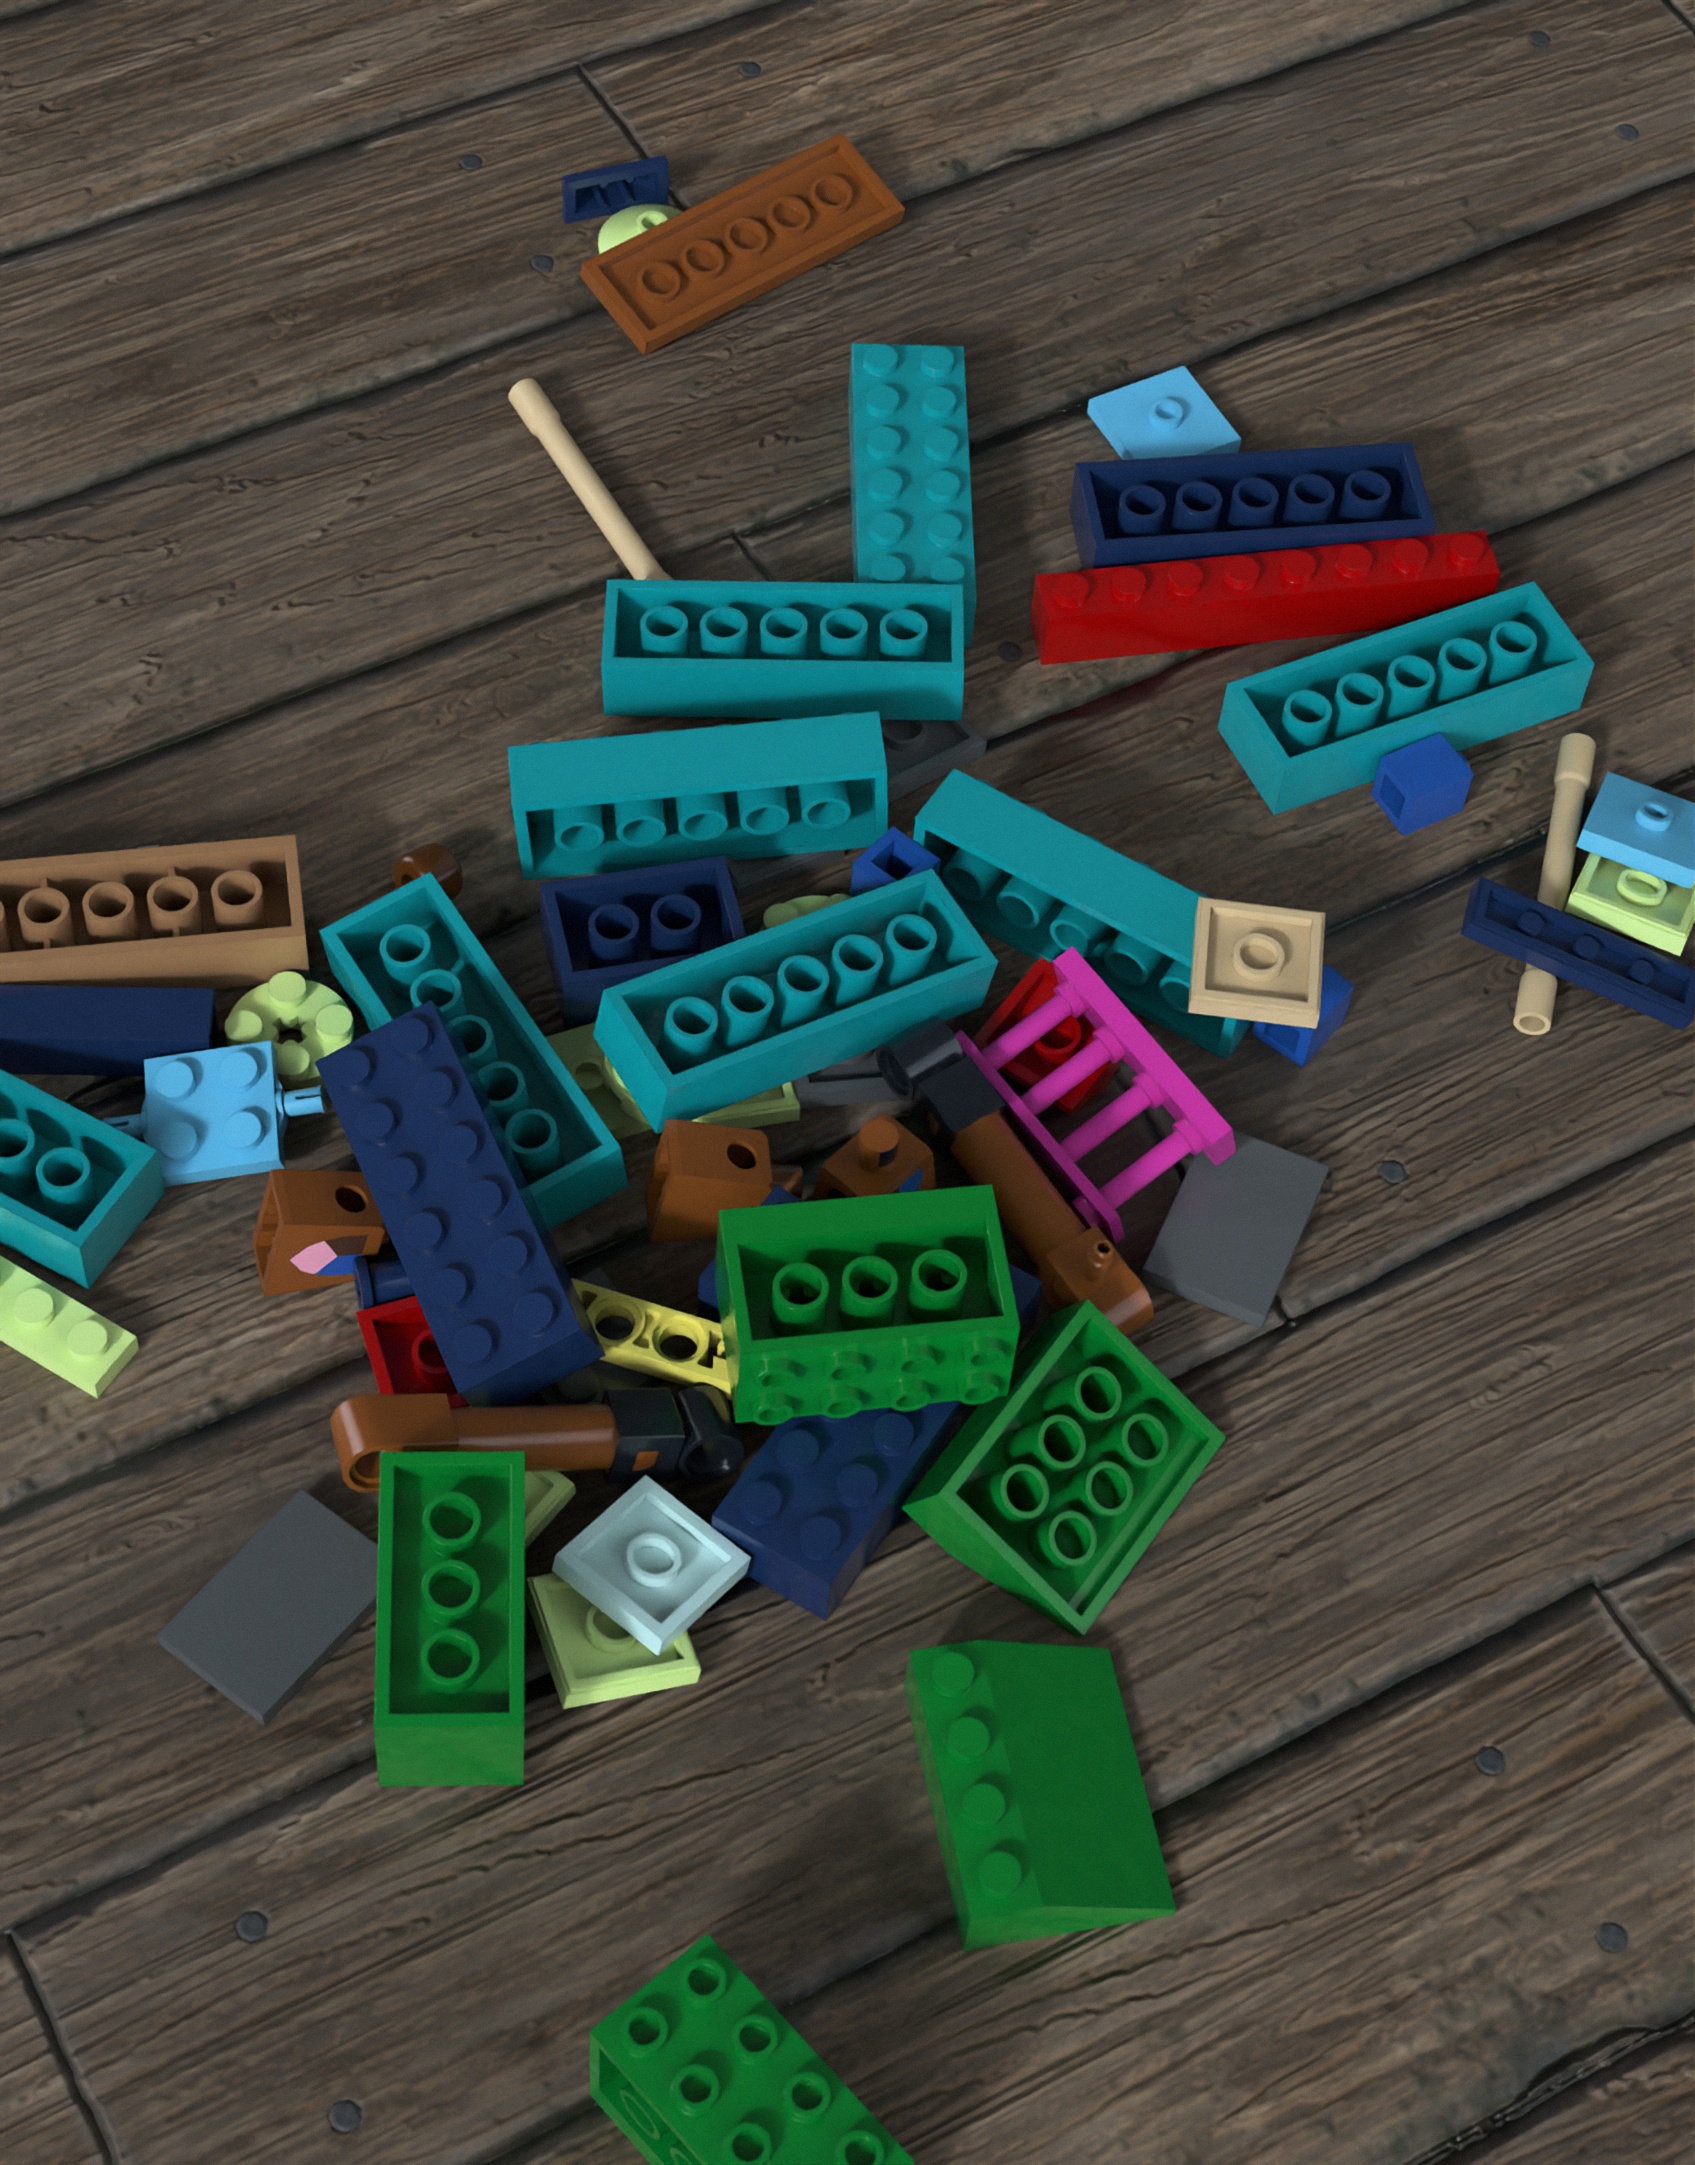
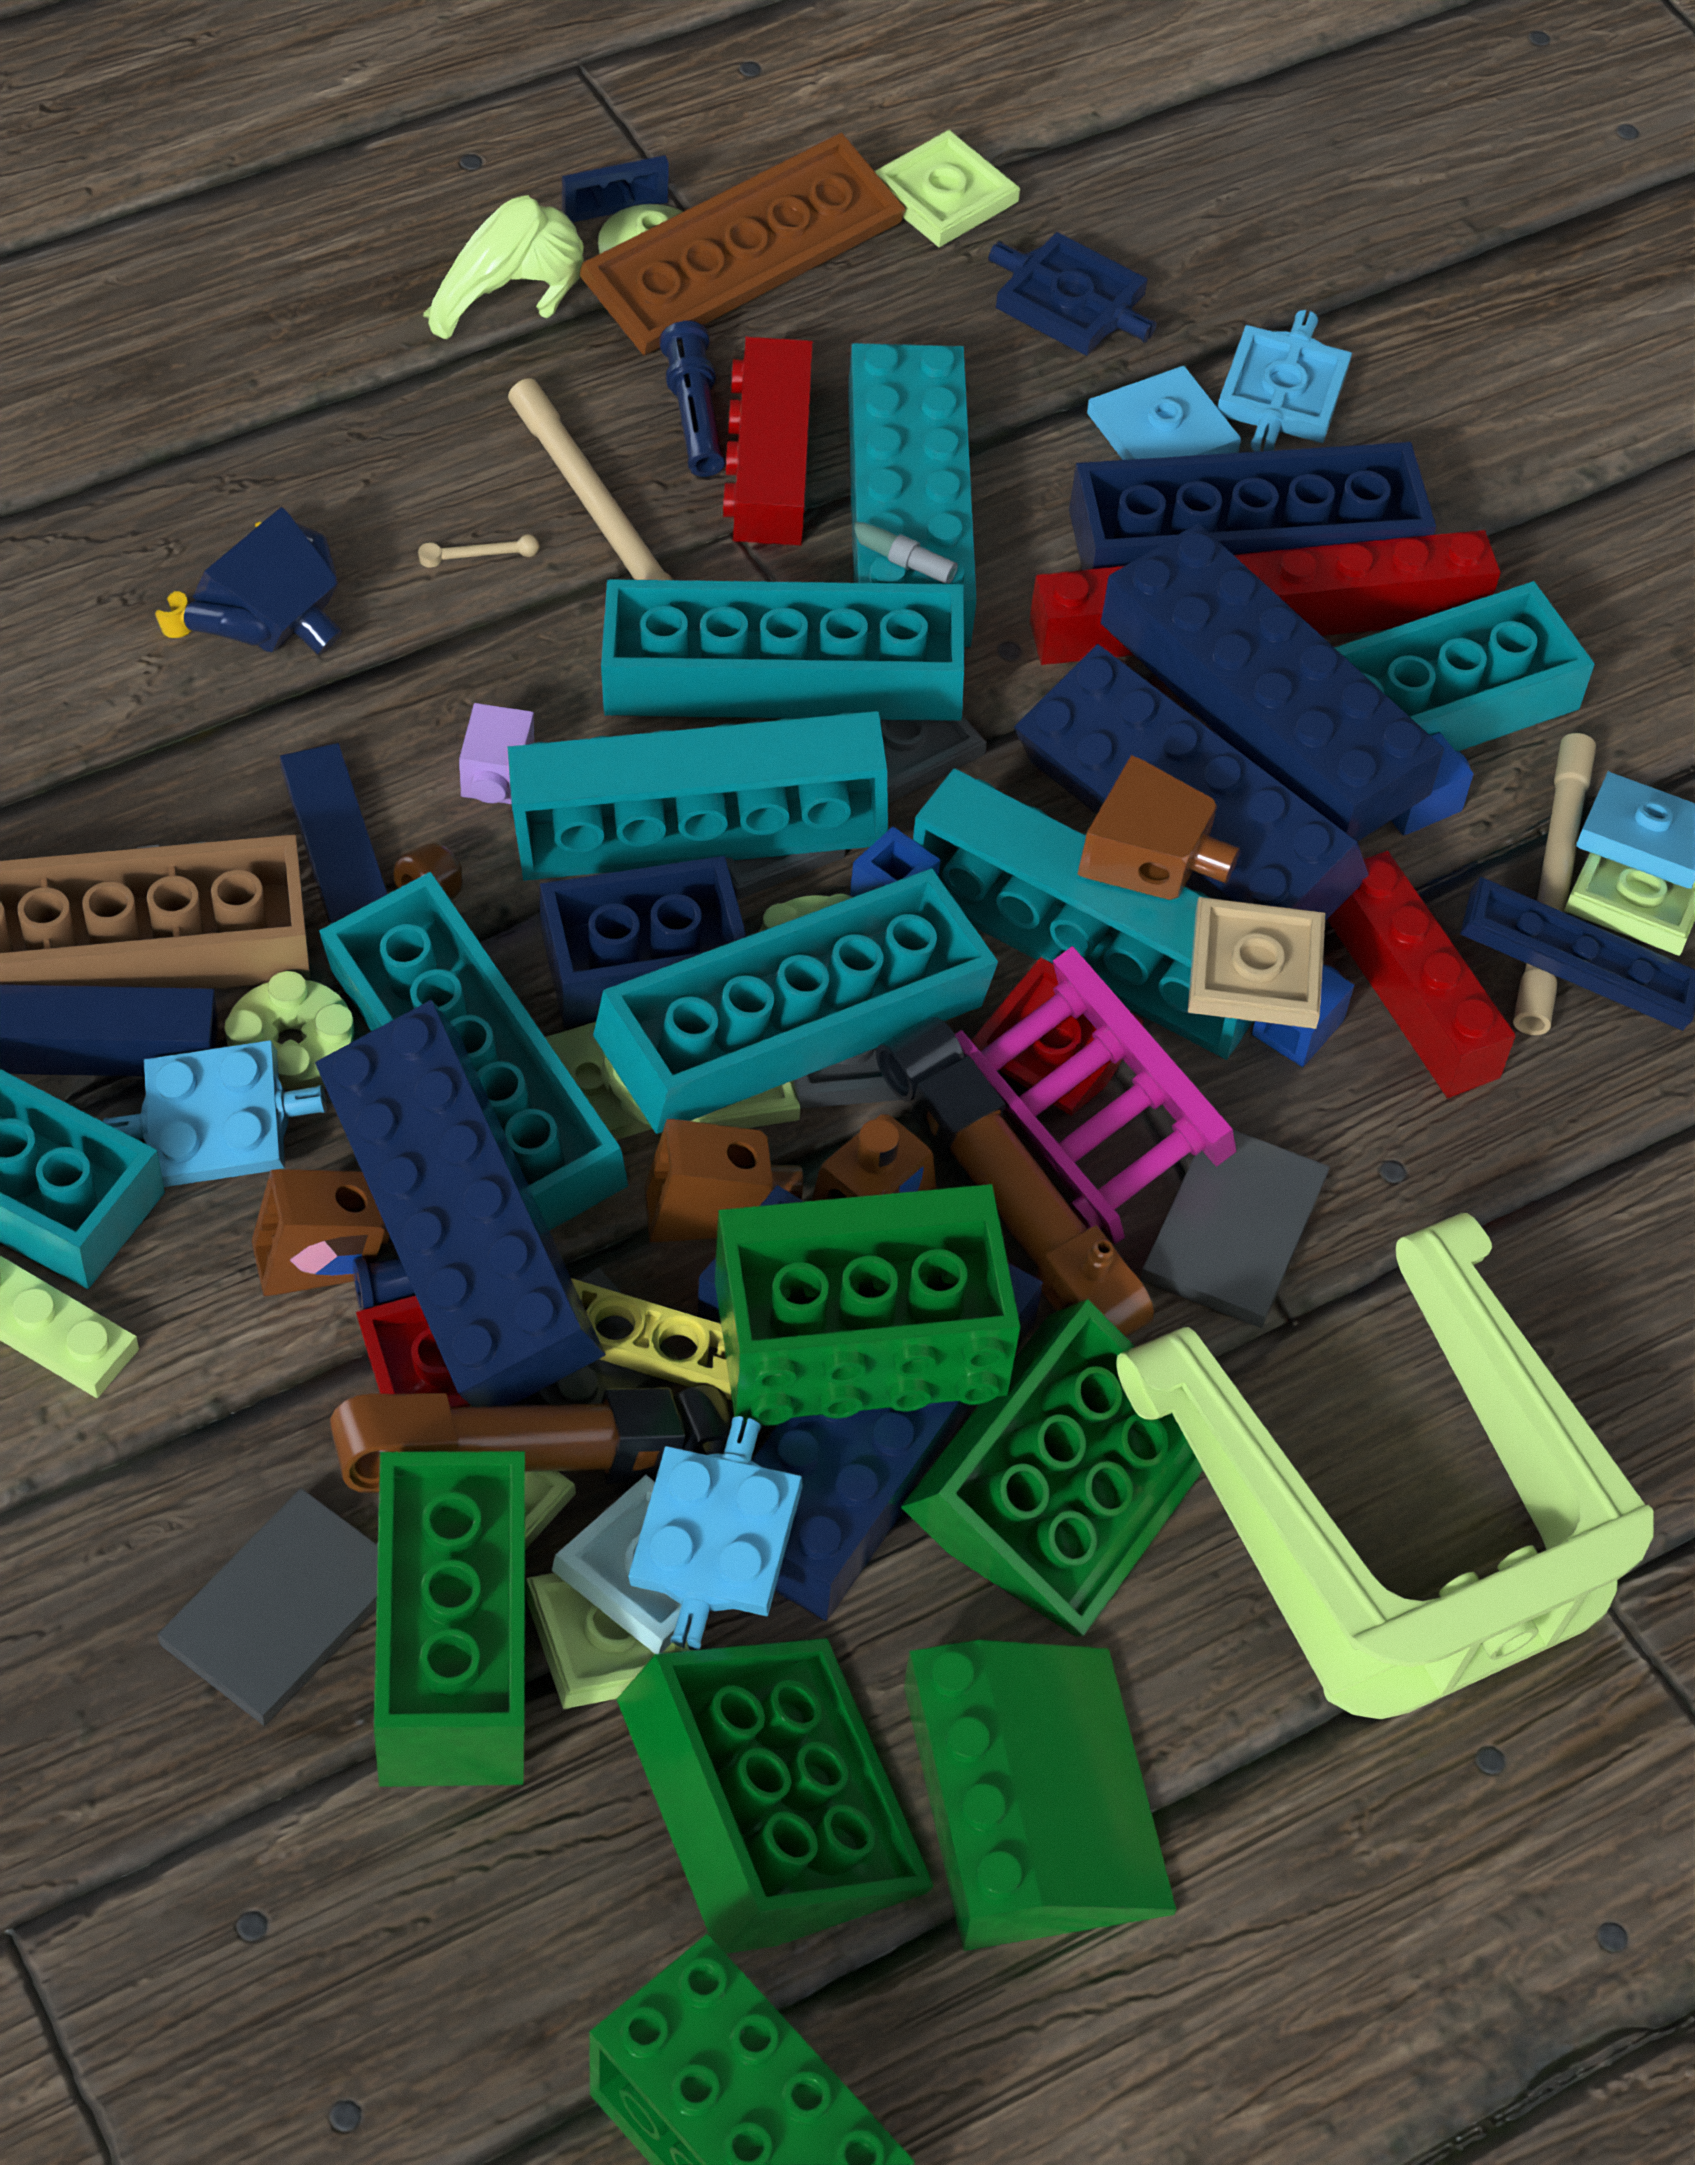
none -> dark blue torso [155,506,343,656]
none -> dark blue tile [279,743,387,925]
none -> tan hinge [418,534,540,568]
none -> yellowish green hair [423,195,584,339]
none -> lavender brick [459,703,534,804]
none -> green slope [616,1638,934,1954]
none -> medium azure plate [628,1417,803,1650]
none -> dark blue pin [659,321,725,477]
none -> red brick [723,337,813,546]
none -> light grey piece [855,522,958,584]
none -> yellowish green plate [874,130,1020,247]
none -> dark blue plate [988,232,1156,356]
none -> dark blue brick [1014,644,1369,921]
none -> dark orange torso [1077,755,1240,900]
none -> dark blue brick [1101,523,1444,842]
none -> yellowish green piece [1116,1213,1654,1719]
none -> medium azure plate [1217,310,1352,452]
none -> red brick [1327,850,1516,1099]

